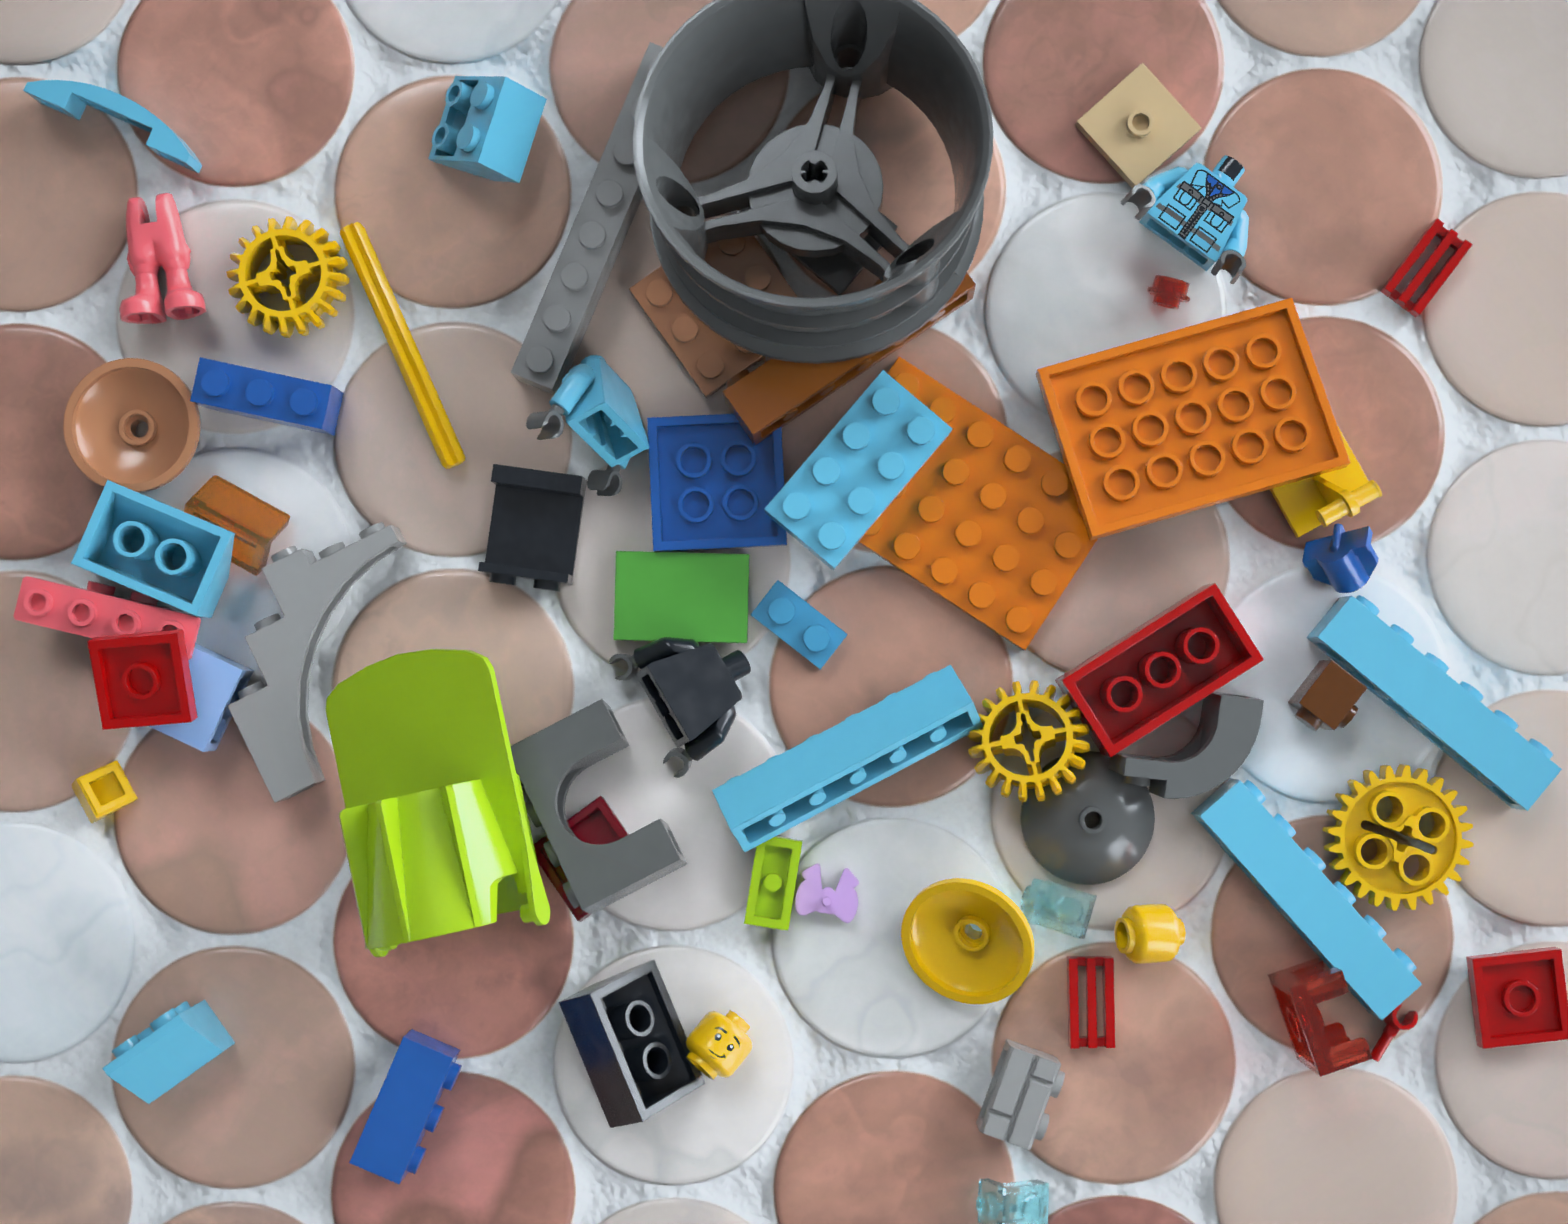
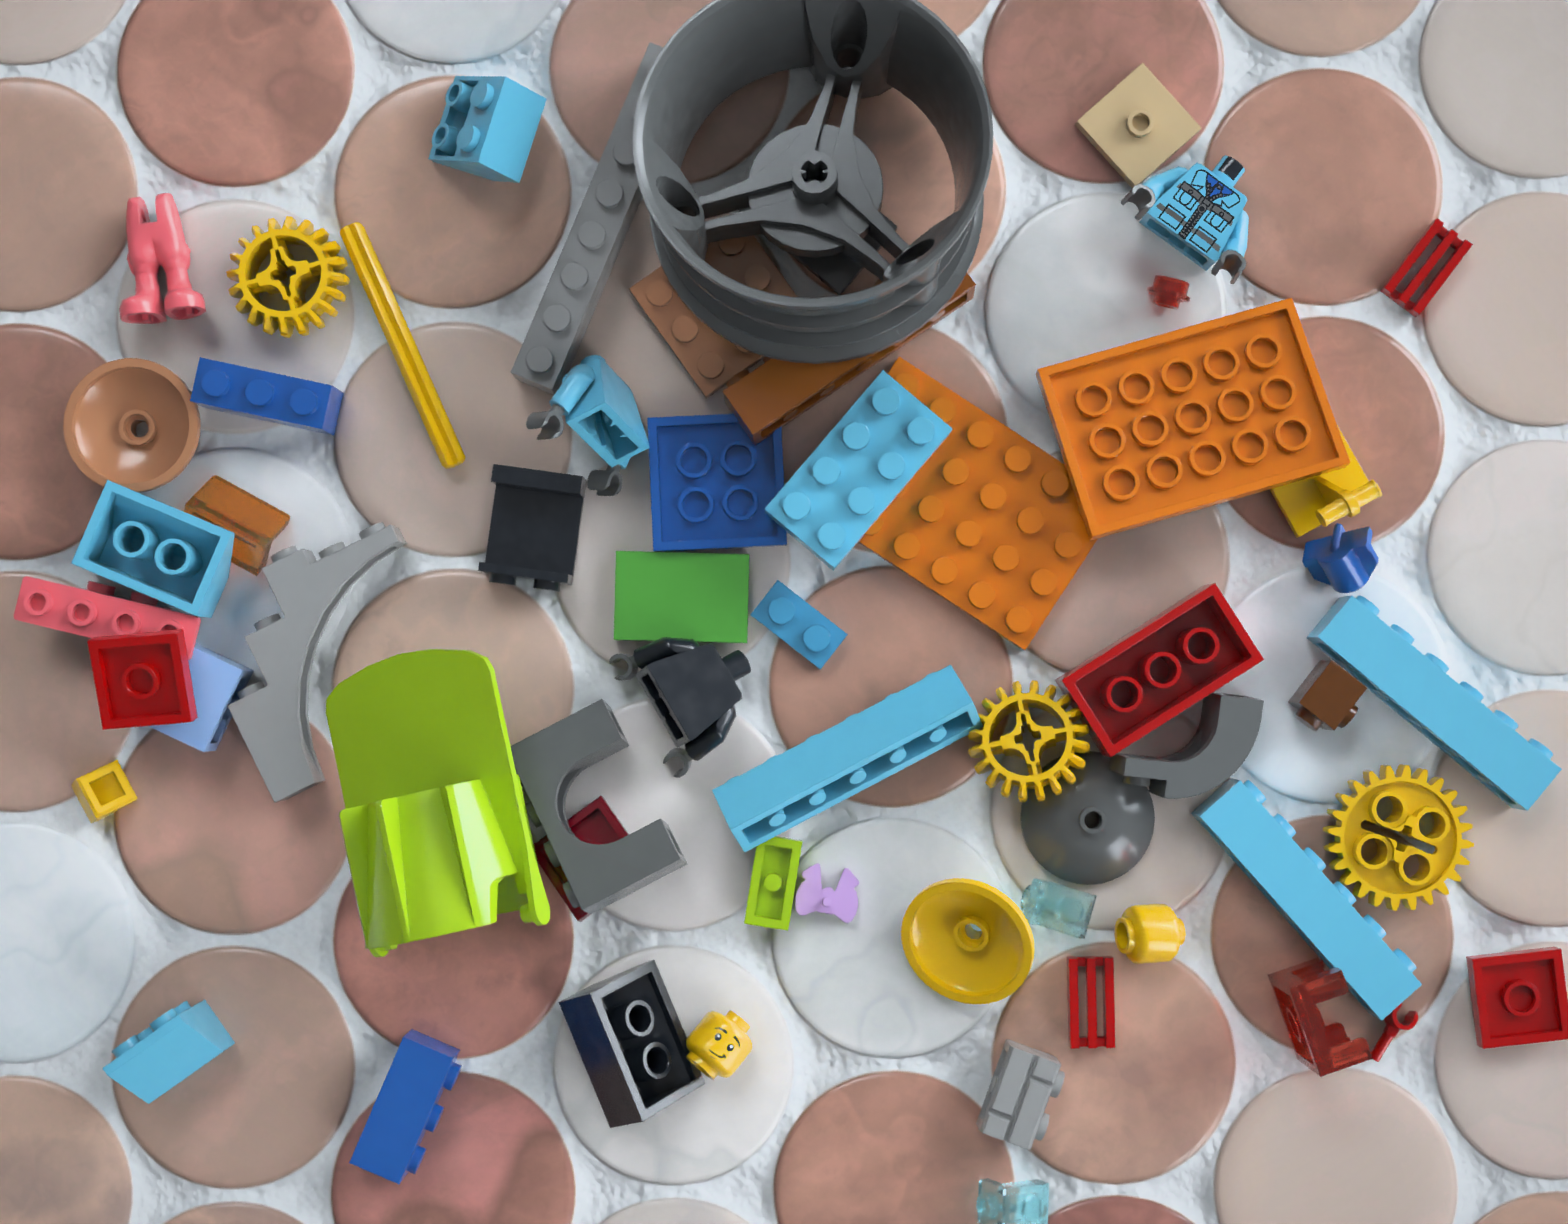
medium azure slope [23,80,203,173] -> none

